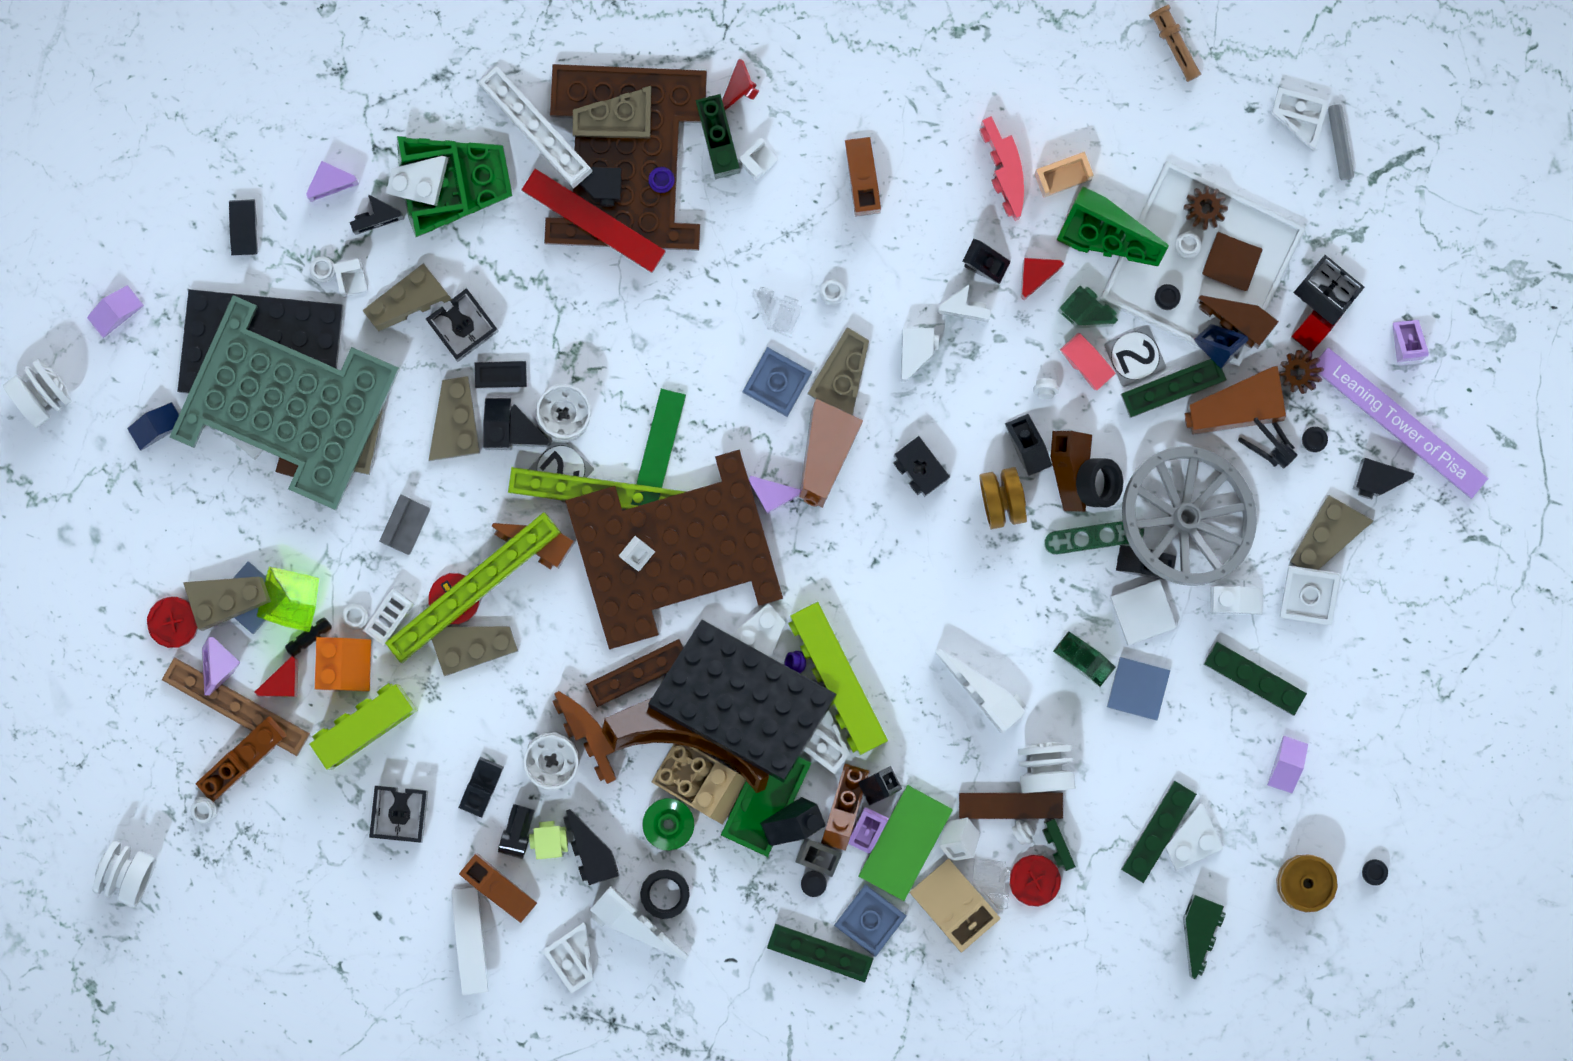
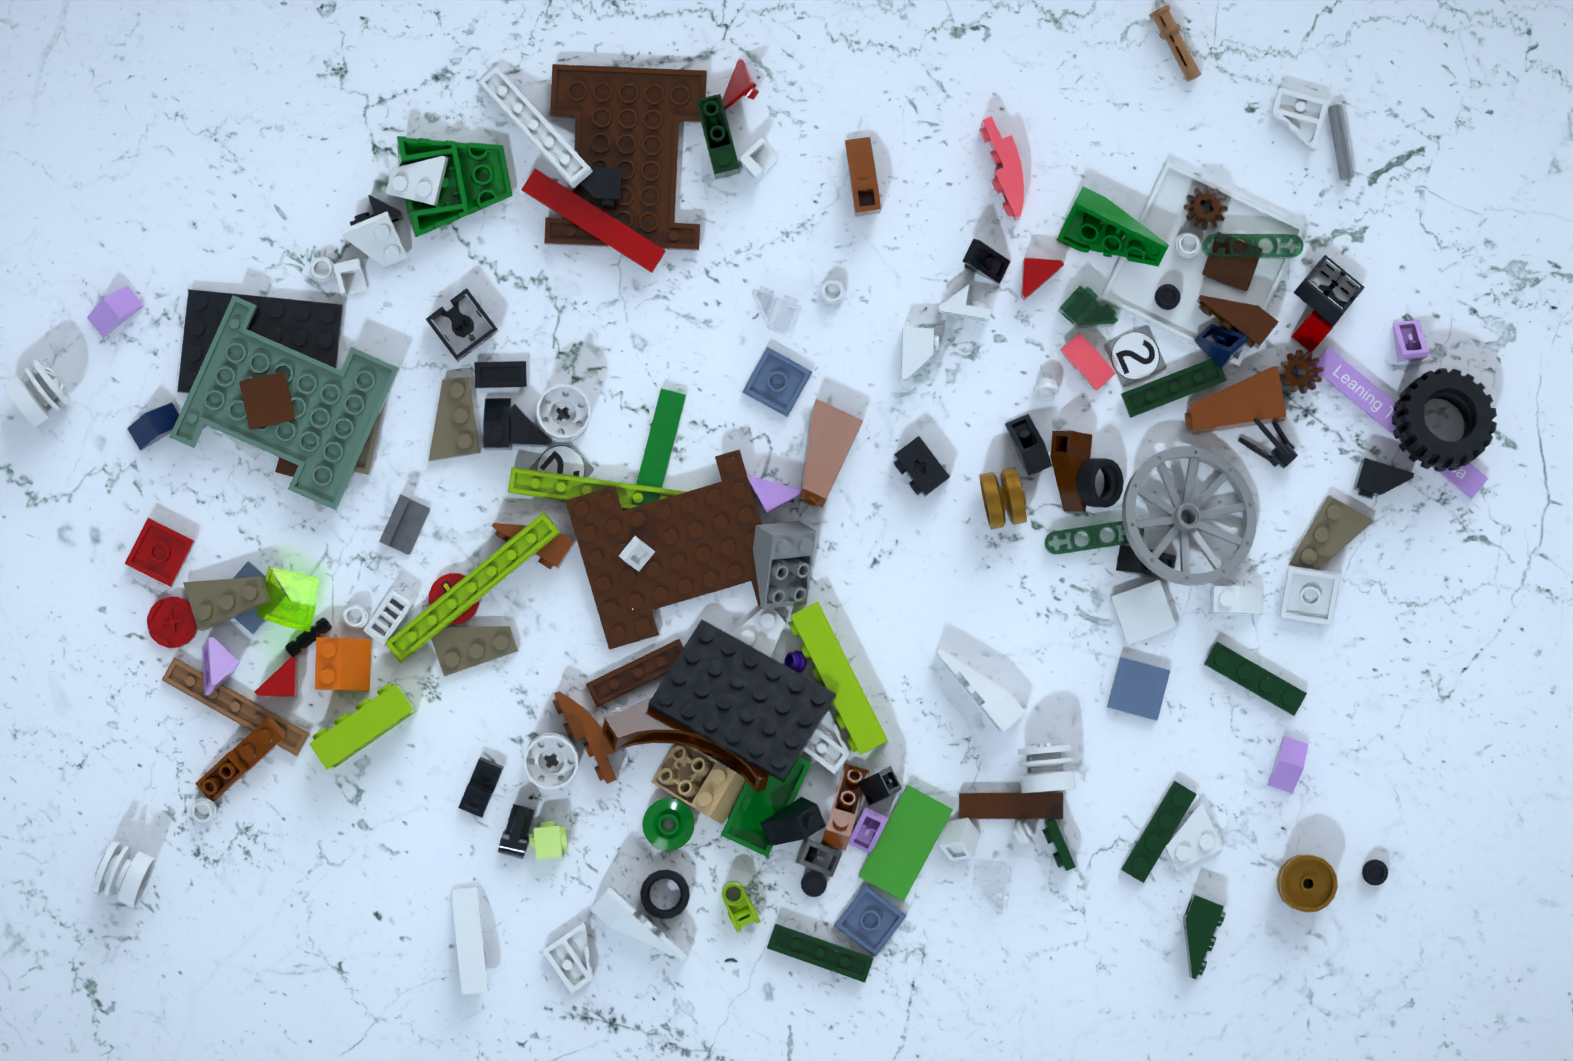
black slope [229,199,258,256] -> none
lavender slope [306,161,359,202] -> none
dark tan wing [362,263,452,331] -> none
piece [369,785,428,843] -> none
dark orange slope [459,853,537,923] -> none
black slope [563,809,620,885] -> none
dark tan wing [572,86,651,138] -> none
dark purple plate [649,167,675,193] -> none
dark tan wing [807,327,869,415] -> none
tan slope [909,858,1001,953] -> none
red tile [1009,855,1061,907] -> none
light nougat panel [1035,152,1094,198] -> none
clear green slope [1053,631,1116,687] -> none
black plate [1302,427,1328,453] -> none
none -> red plate [124,518,195,587]
none -> reddish brown sticker [239,372,295,429]
none -> white wing [341,211,408,267]
none -> lime piece [721,881,761,933]
none -> light grey slope [753,521,816,609]
none -> clear green beam [1202,234,1304,259]
none -> black tyre [1392,368,1497,472]

